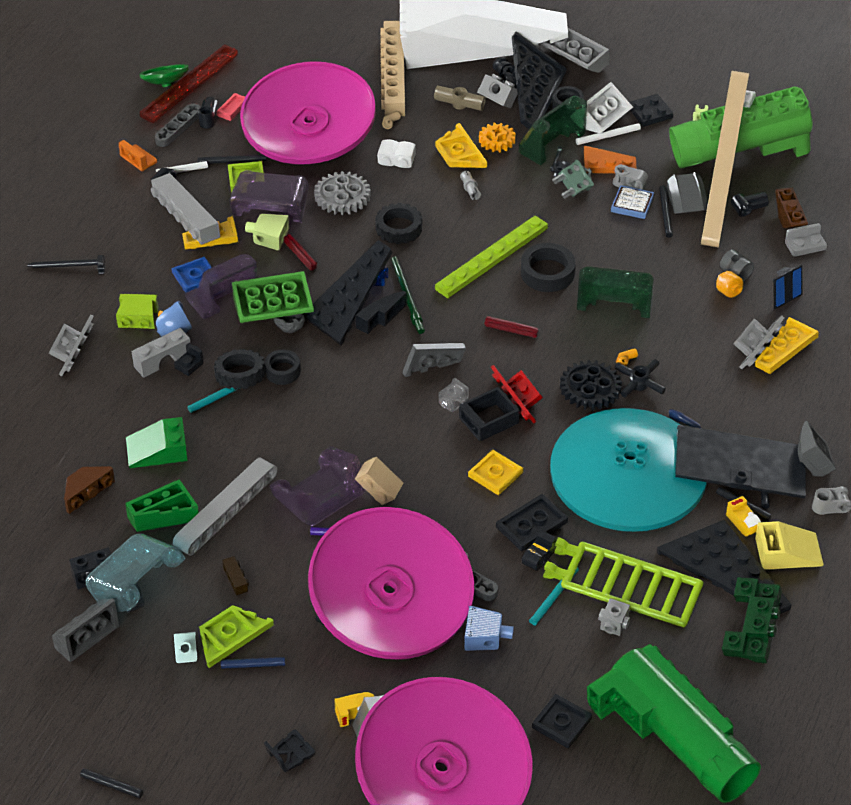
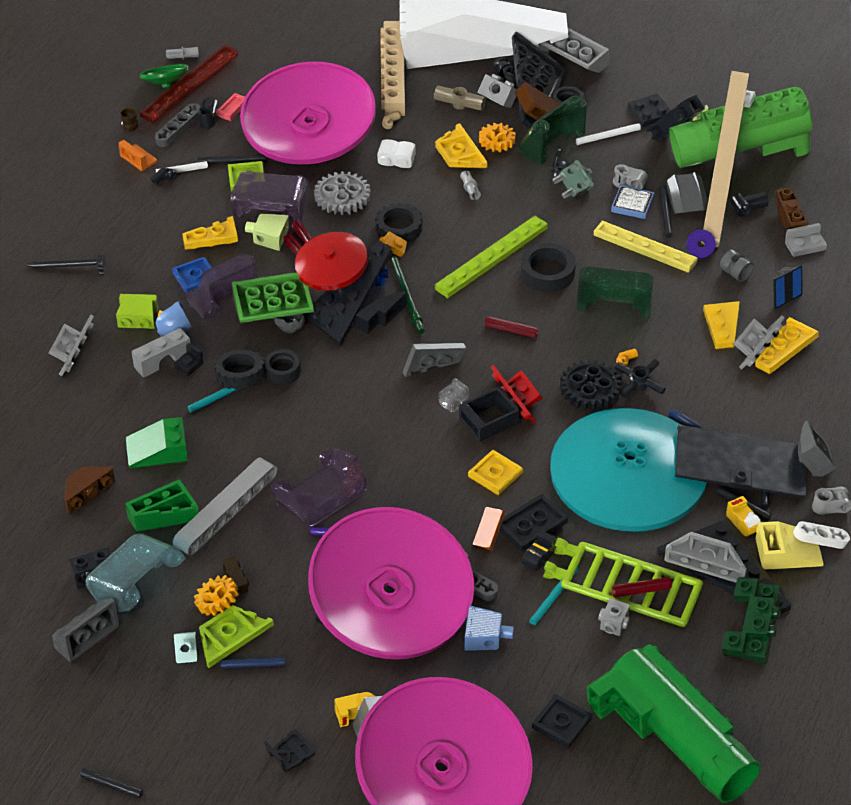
light grey brick [151,173,220,245] -> none
tan brick [355,457,403,505] -> none
white slope [572,82,633,134] -> none
orange wing [584,146,637,173] -> none
light orange head [716,271,743,298] -> none
none -> dark brown wheel [120,108,138,131]
none -> light grey axle [166,47,199,60]
none -> light orange gear [194,575,239,616]
none -> dark red axle [292,219,313,244]
none -> red dish [295,232,368,291]
none -> light orange bracket [379,232,407,257]
none -> slope [473,507,505,551]
none -> reddish brown slope [515,82,566,122]
none -> light yellow tile [594,221,698,273]
none -> dark red axle [611,577,672,598]
none -> black brick [647,95,705,142]
none -> light grey wedge [664,532,747,583]
none -> dark purple piece [687,230,716,259]
none -> yellow wing [703,301,740,349]
none -> white beam [793,521,850,549]

